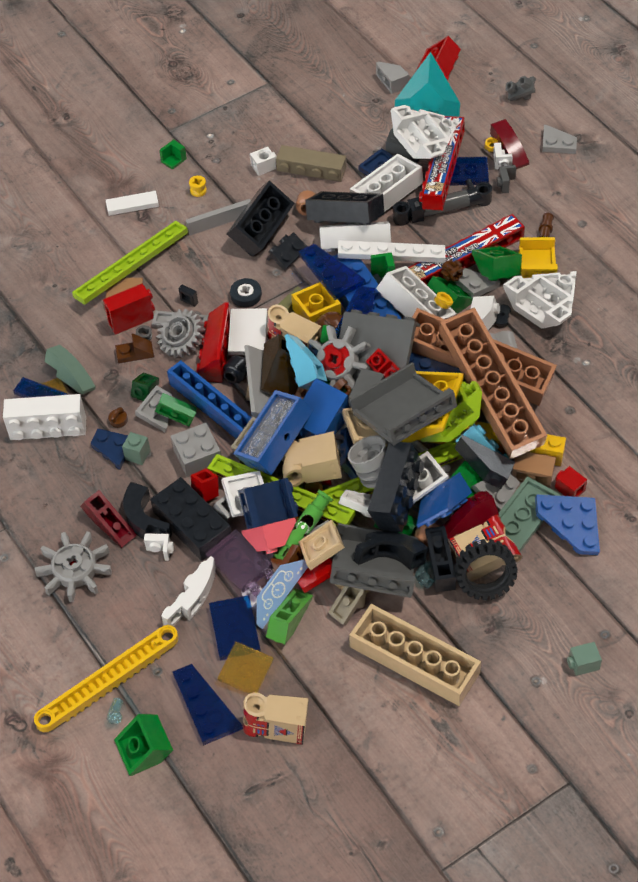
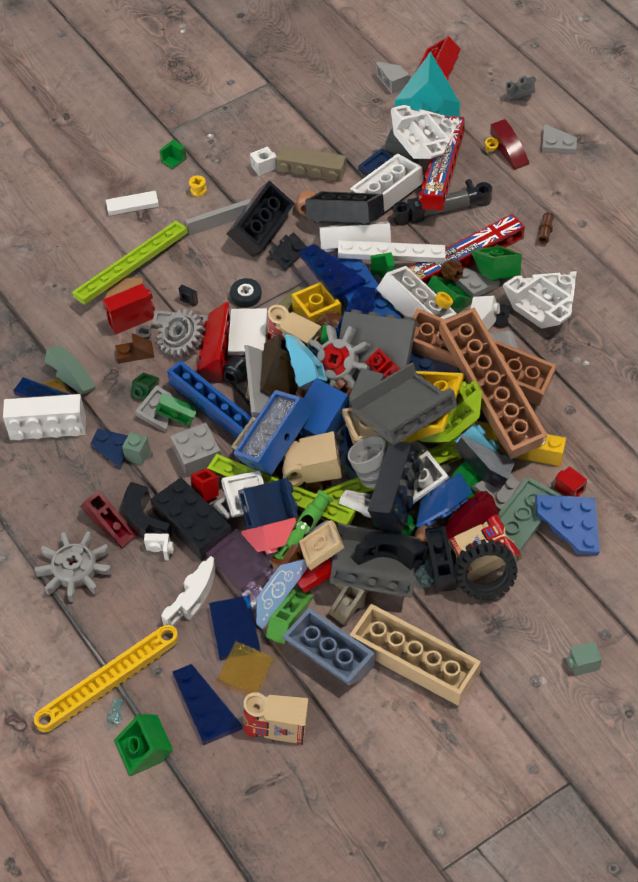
reddish brown tile [108,407,128,428] -> none
clear blue tile [450,157,489,186] -> none
white bracket [493,143,513,169] -> none
dark grey bracket [496,165,516,194] -> none
medium nougat brick [512,452,556,487] -> none
yellow panel [519,237,558,278] -> none
none -> sand blue slope [282,608,375,685]

